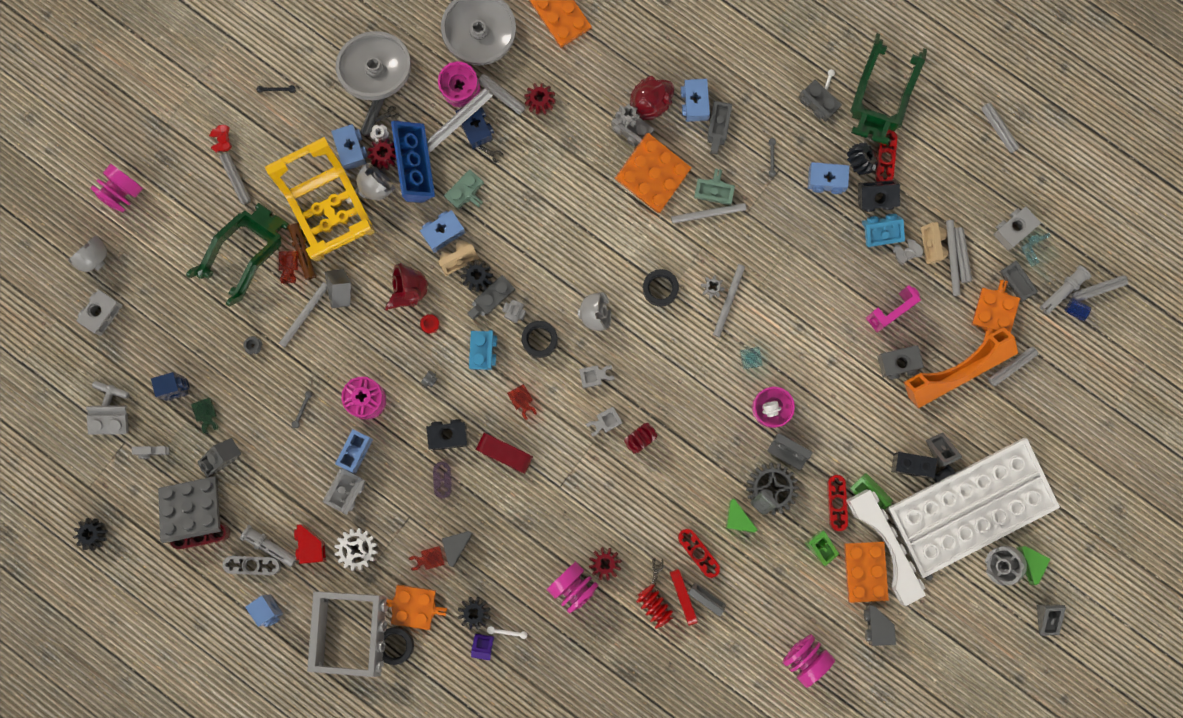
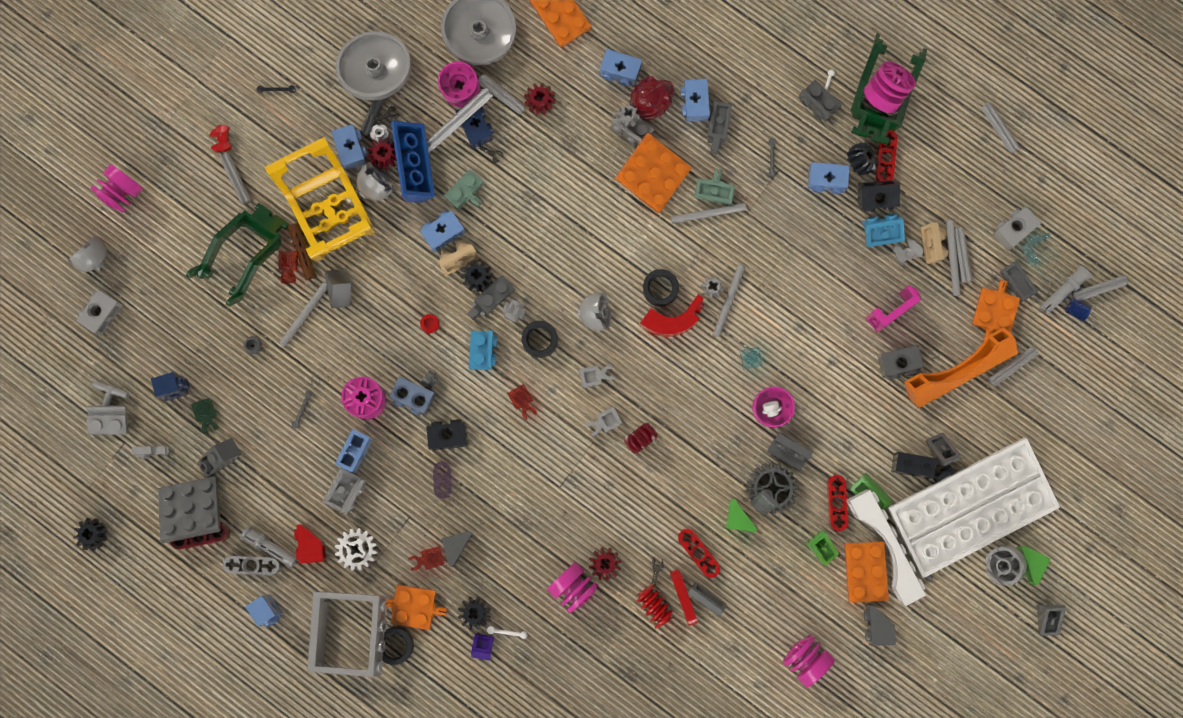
dark red head [384,263,428,311] -> none
dark red beam [475,433,533,474] -> none
none -> sand blue brick [389,377,436,416]
none -> medium blue brick [600,49,642,86]
none -> red arch [640,294,704,337]
none -> dark pink wheel [864,61,916,113]

